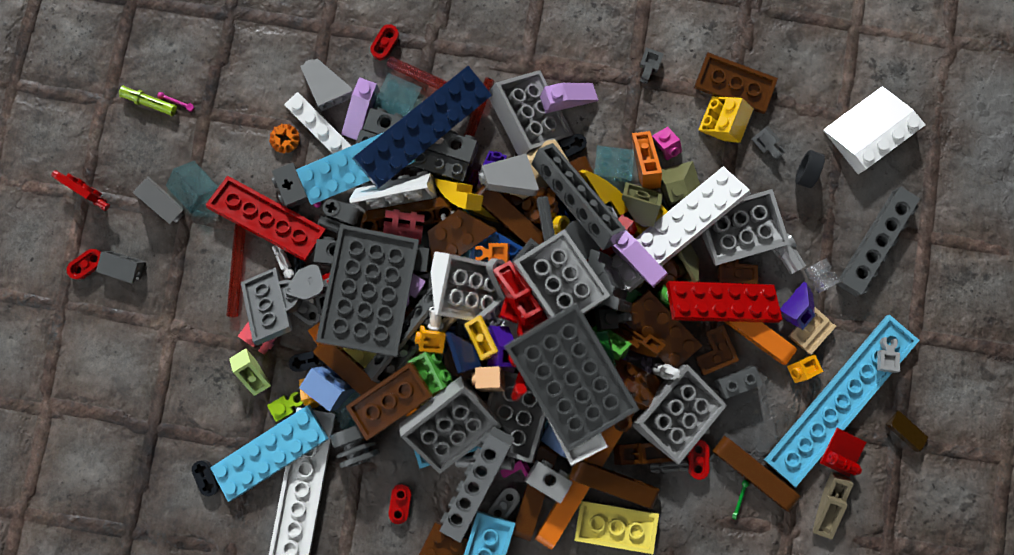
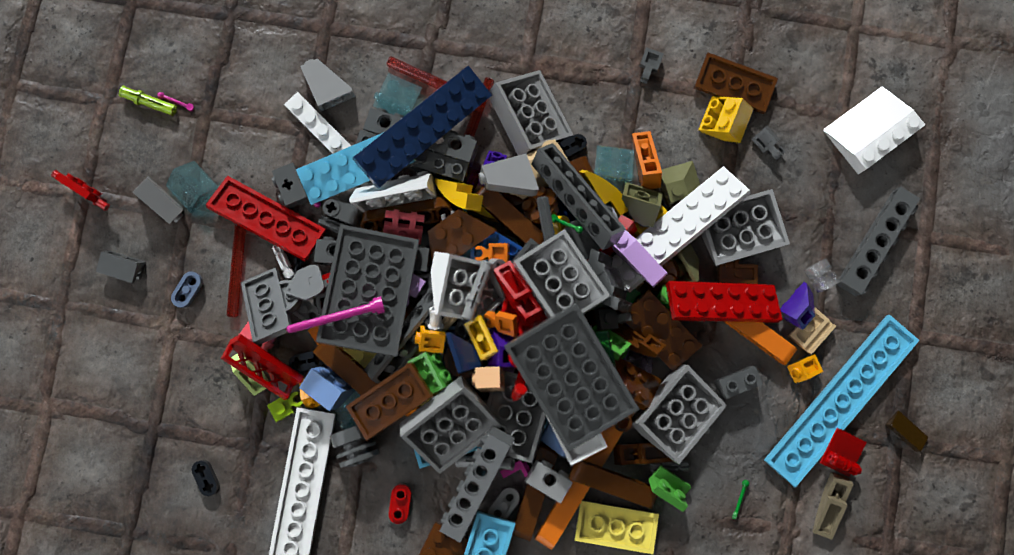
red plate [66,249,101,280] -> none
medium azure plate [210,405,329,502] -> none
orange gear [269,123,300,153] -> none
lavender slope [341,77,380,141] -> none
red plate [370,24,399,60] -> none
lavender slope [540,83,598,113] -> none
dark pink bracket [652,127,682,160] -> none
white axle [653,363,681,380] -> none
red plate [688,440,709,480] -> none
reddish brown plate [695,325,739,376] -> none
reddish brown beam [712,436,801,513] -> none
light grey piece [772,233,806,275] -> none
black tyre [795,150,825,189] -> none
light grey plate [877,337,900,373] -> none
none -> sand blue plate [171,272,203,308]
none -> red fence [221,334,304,400]
none -> dark pink piece [287,297,385,333]
none -> light grey pin [461,260,493,322]
none -> orange plate [483,311,519,337]
none -> green hinge [551,214,583,234]
none -> bright green bracket [649,466,691,512]

